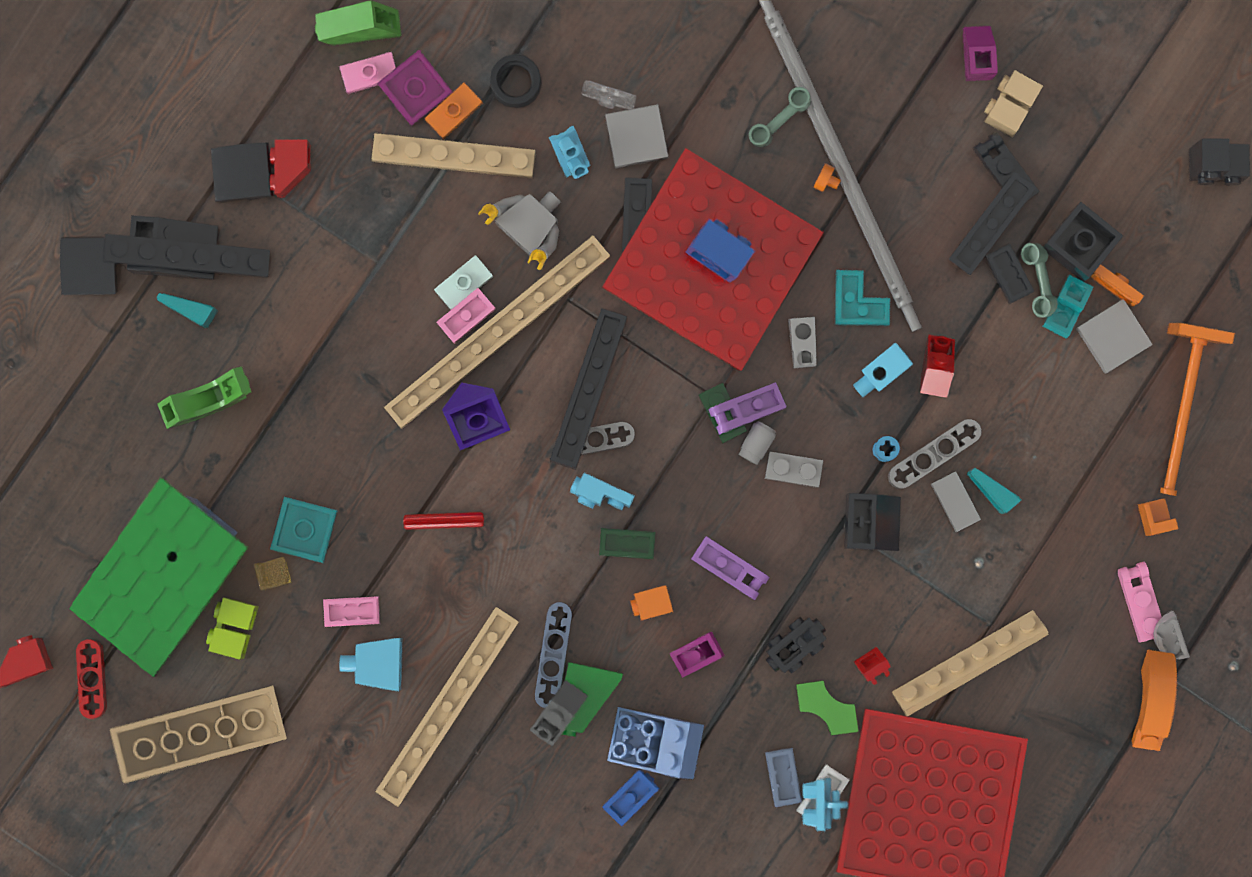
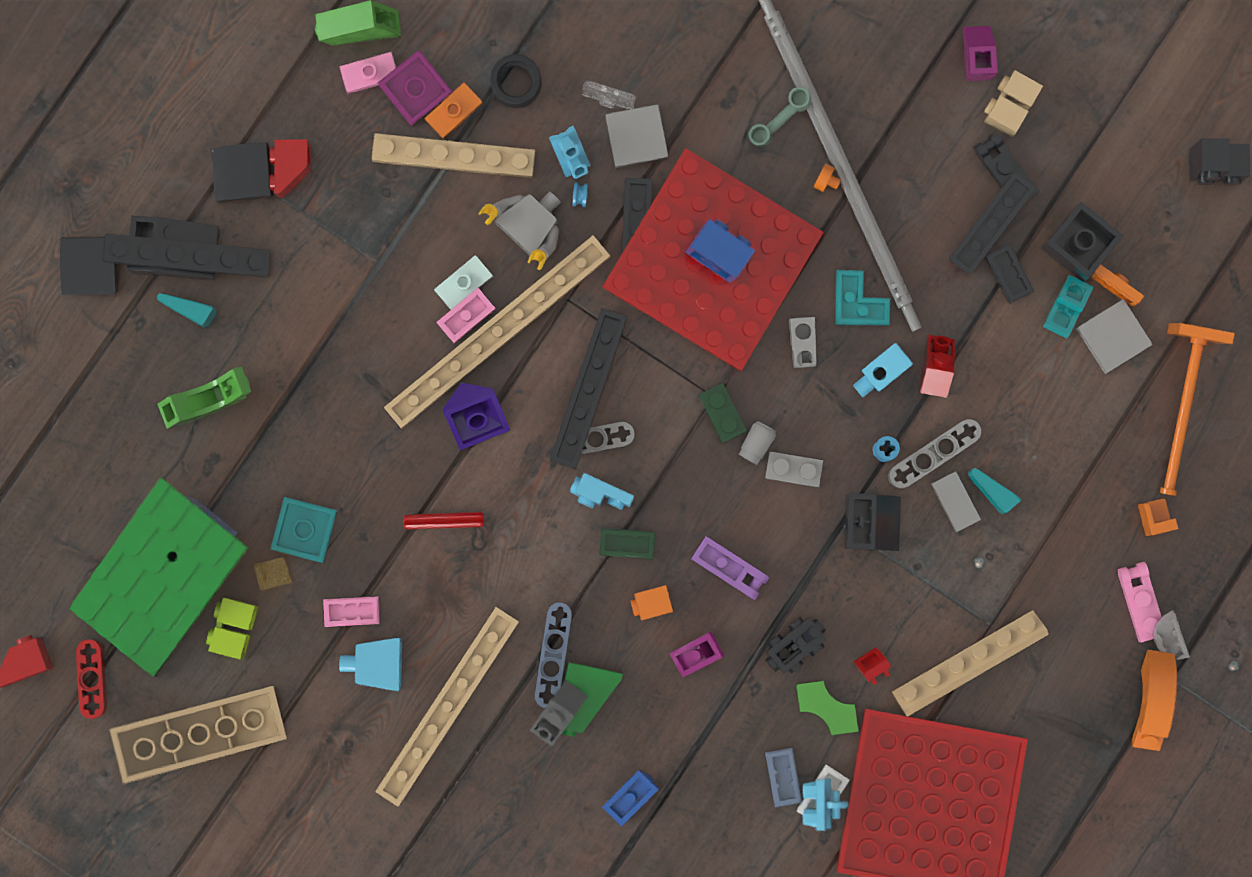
medium blue slope [607,707,704,779] -> none
medium lavender plate [709,382,786,435] -> none
sand green bar [1021,243,1058,318] -> none
none -> dark azure bush [572,182,588,208]

